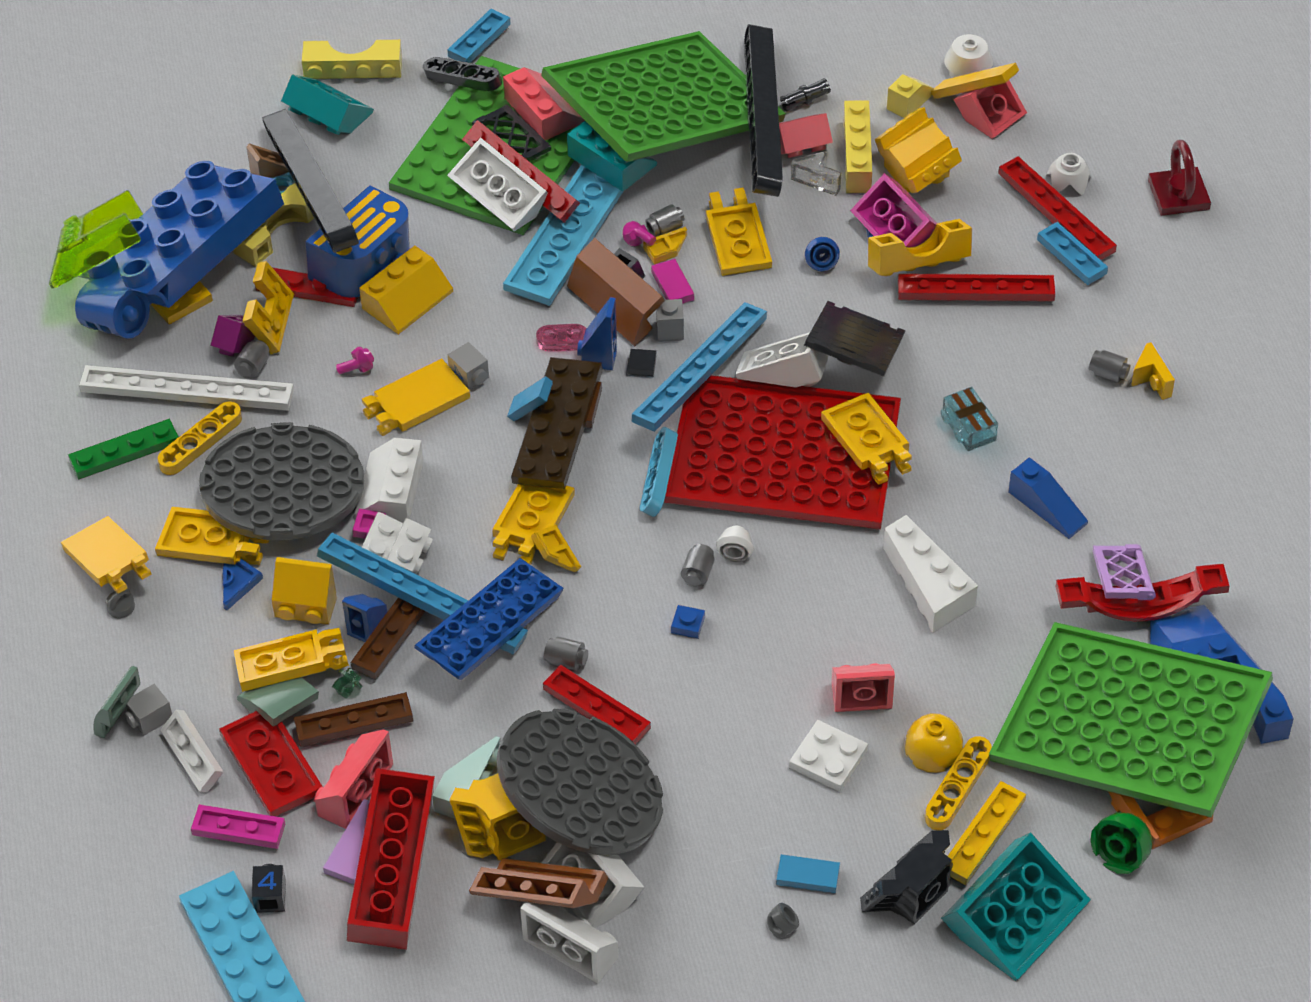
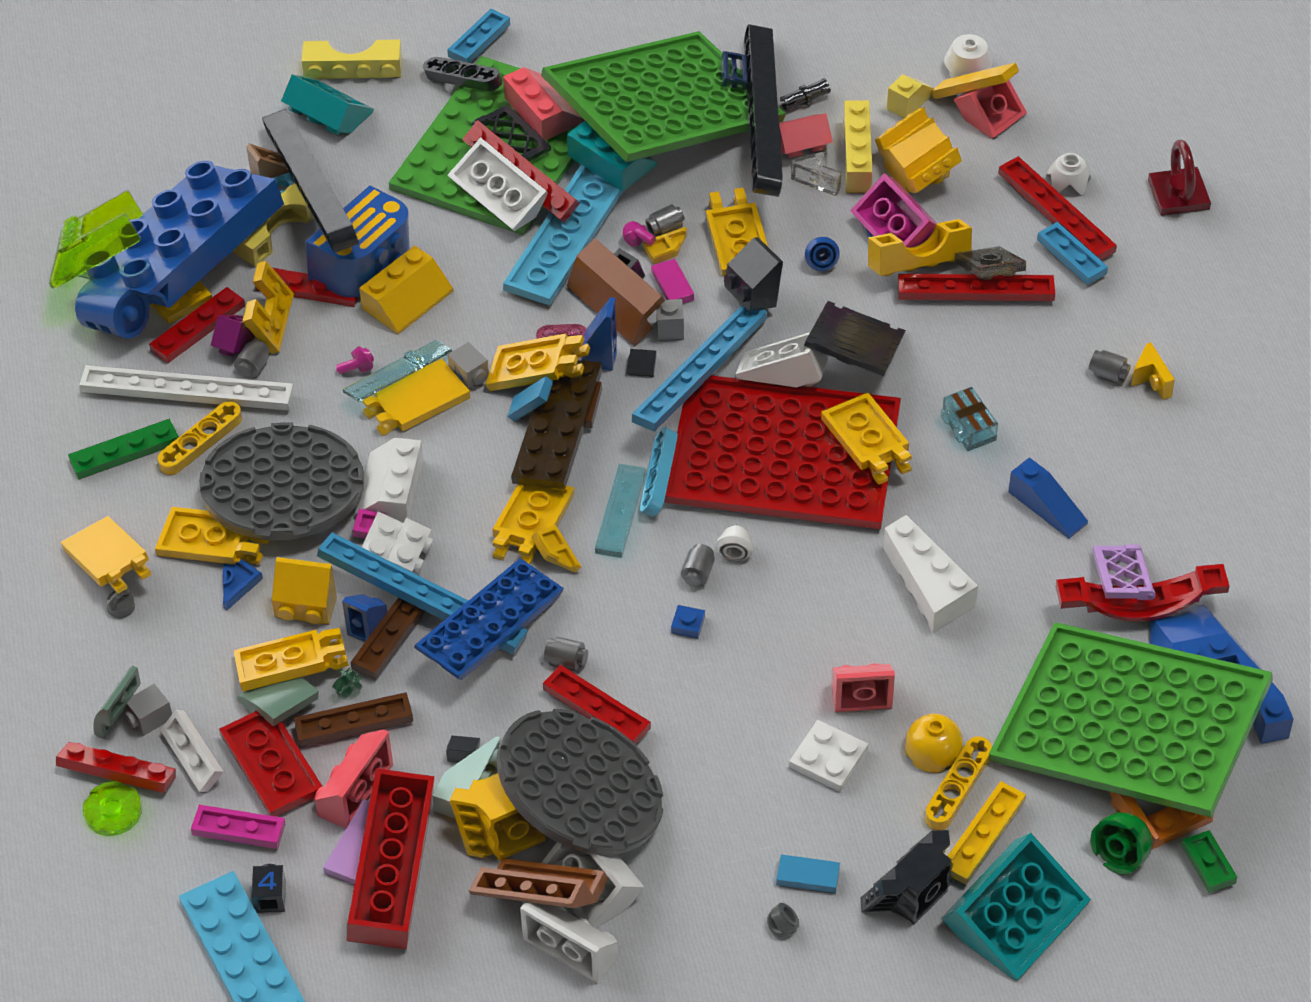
none -> red plate [56,742,176,793]
none -> clear neon green tile [83,781,142,836]
none -> red plate [149,287,245,364]
none -> clear light blue piece [342,340,452,402]
none -> black slope [446,735,480,763]
none -> yellow tile [485,334,590,391]
none -> clear light blue tile [595,464,646,558]
none -> dark blue tile [721,51,748,90]
none -> black slope [724,237,783,312]
none -> clear smoke plate [955,246,1026,280]
none -> green plate [1182,830,1238,893]

